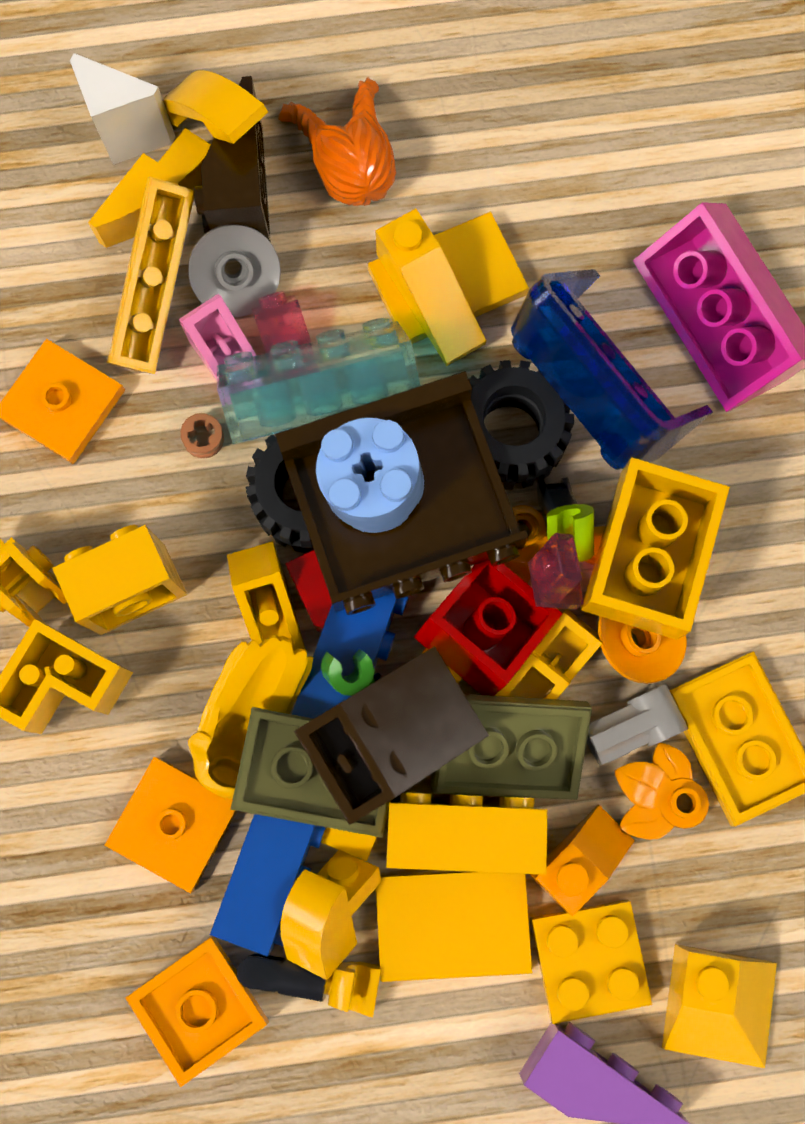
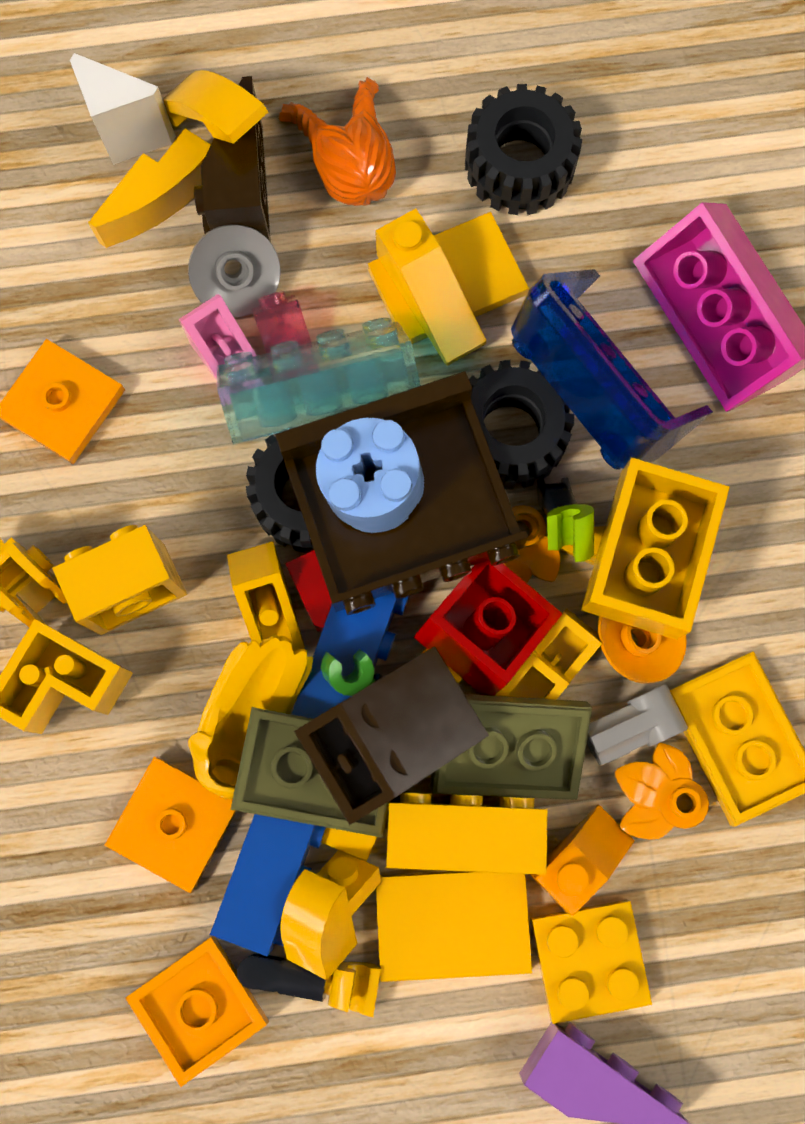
yellow brick [107,176,194,374] -> none
nougat bush [180,413,224,459] -> none
clear pink bracket [528,533,584,610] -> none
yellow slope [662,944,777,1068] -> none
none -> black tyre [465,84,582,215]

